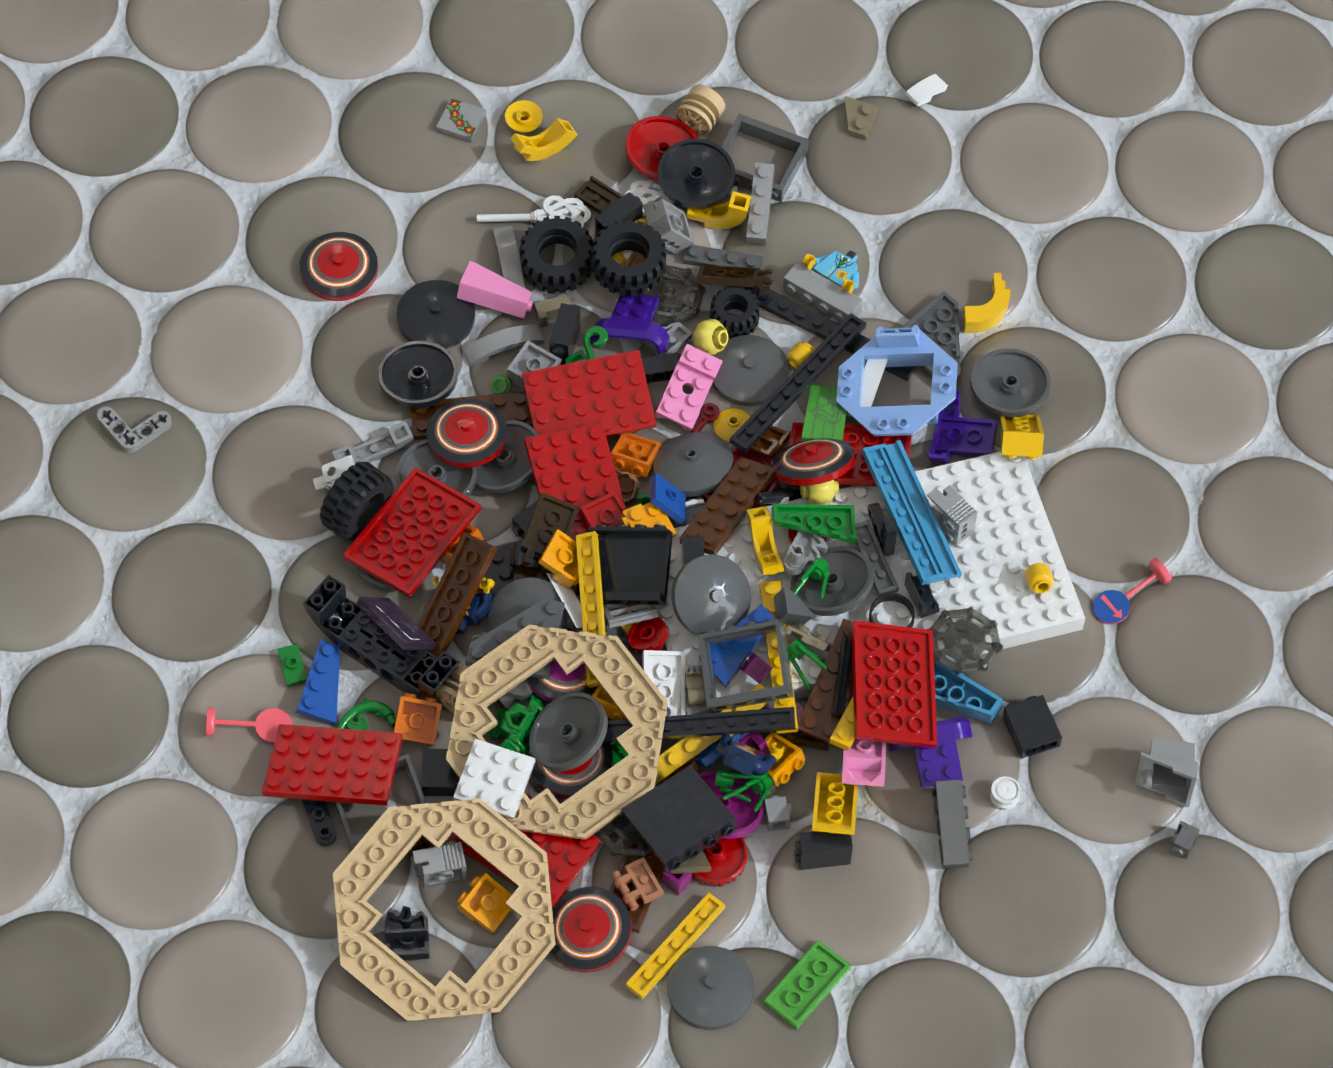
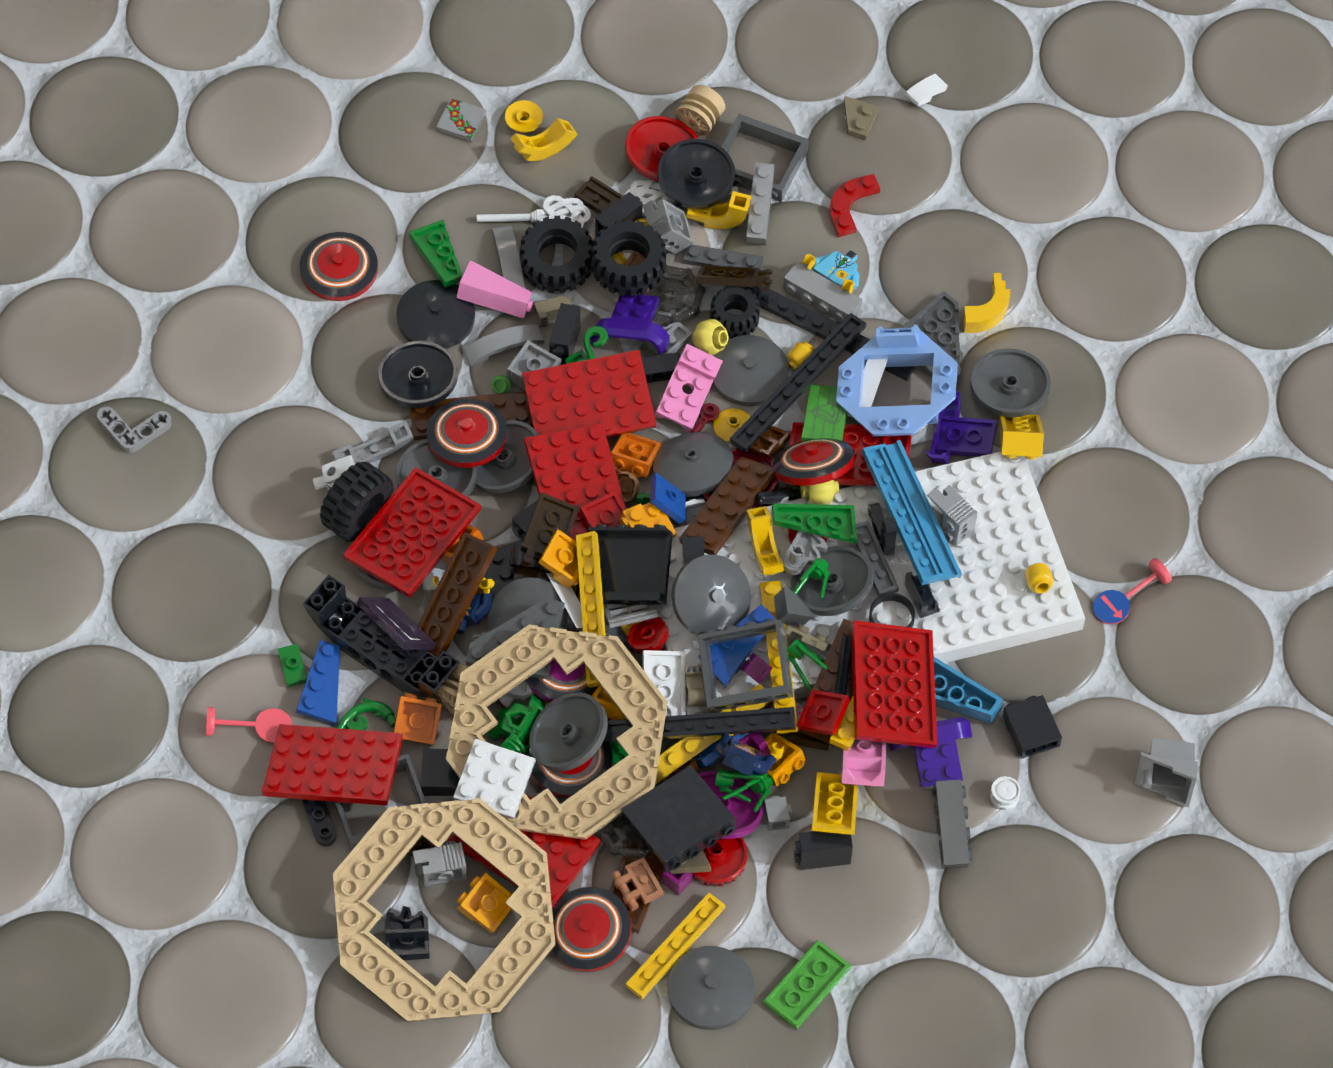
clear smoke plate [927,606,1003,675] -> none
flat silver brick [1170,821,1200,859] -> none
none -> green wing [409,219,463,288]
none -> red plate [796,689,851,736]
none -> red plate [830,174,880,238]

